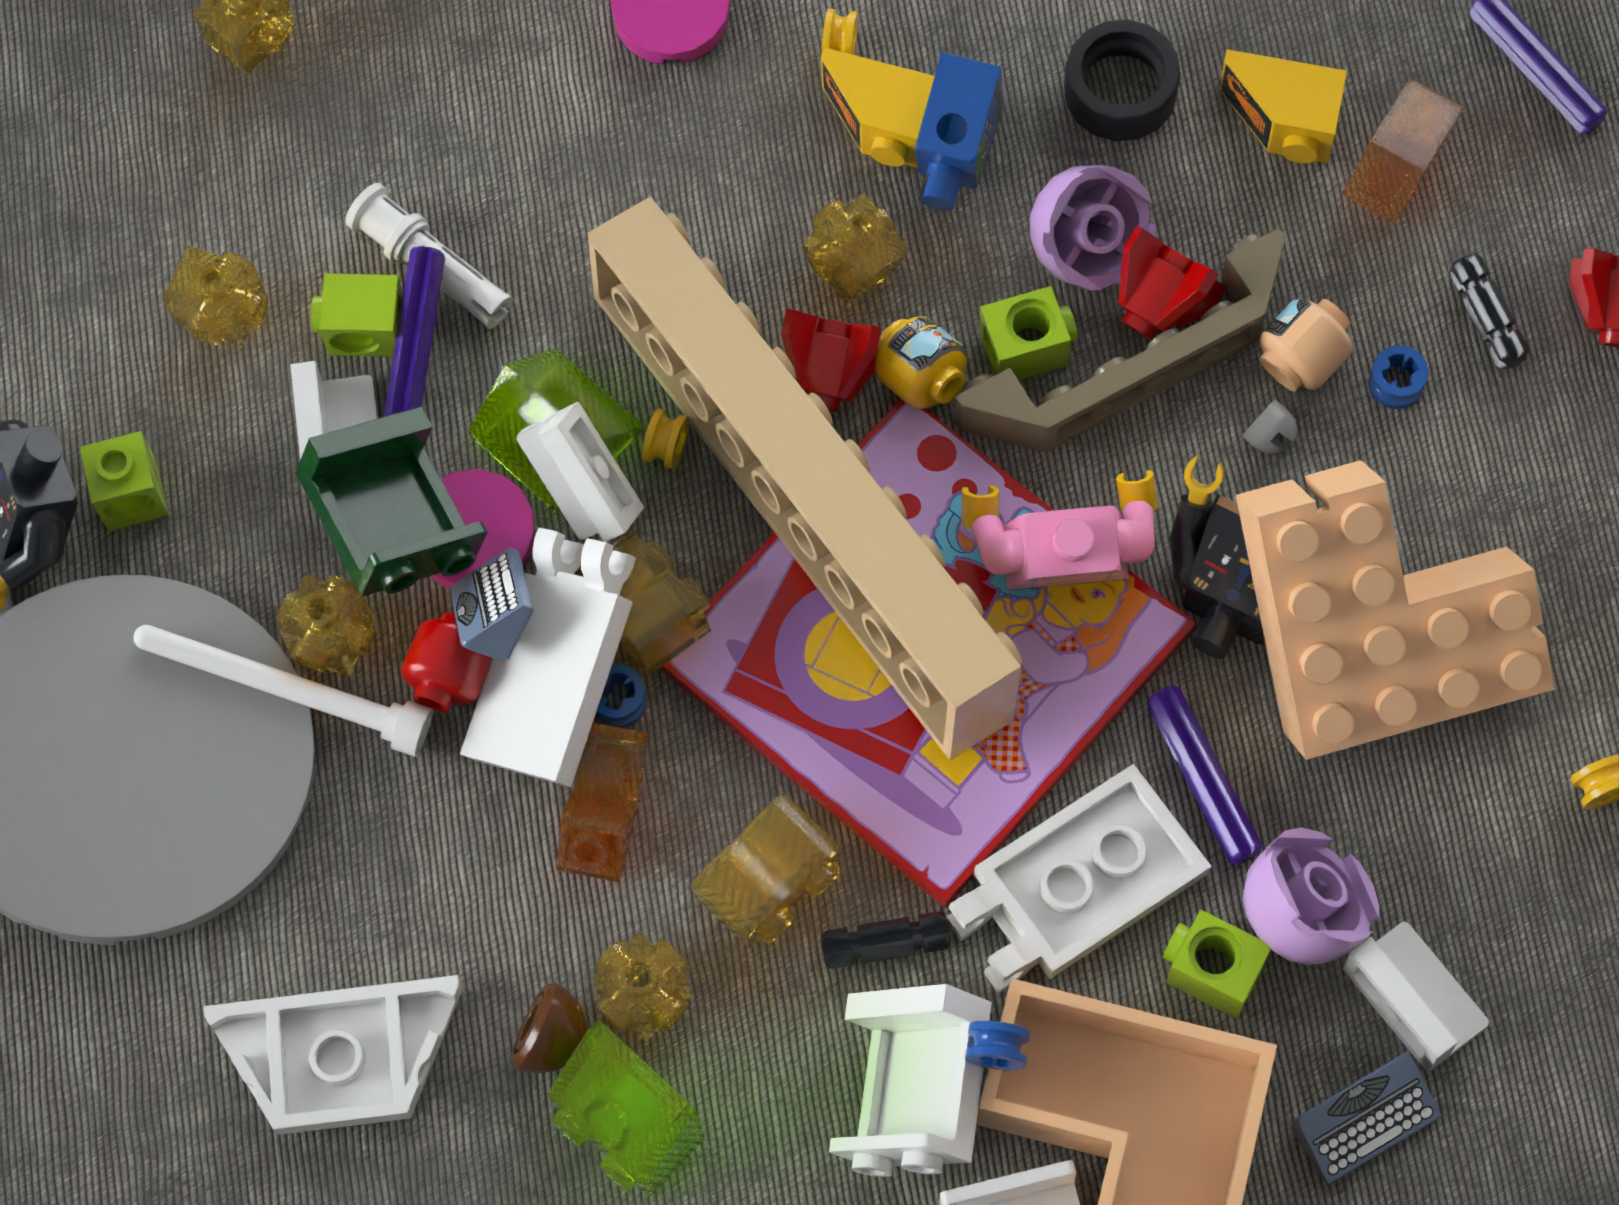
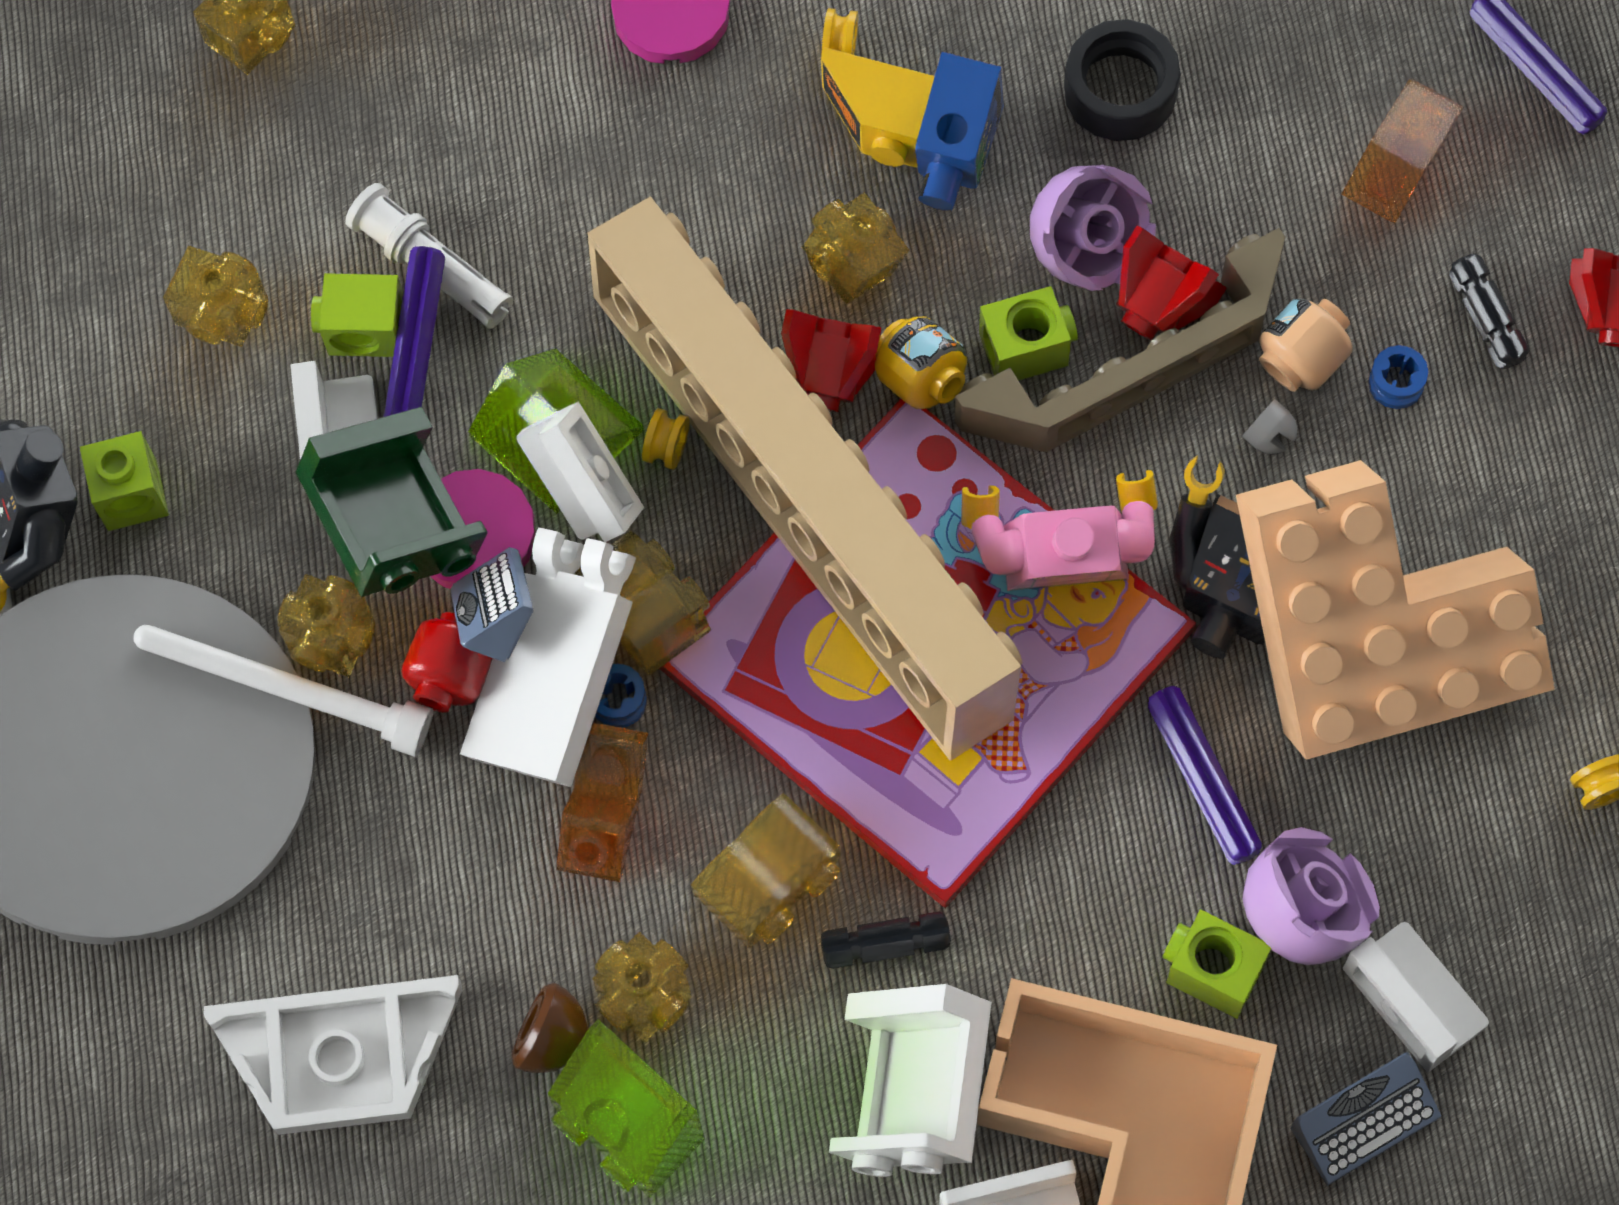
white tile [947,764,1212,994] -> none
blue bush [964,1021,1030,1070] -> none
yellow slope [1219,49,1347,163] -> none

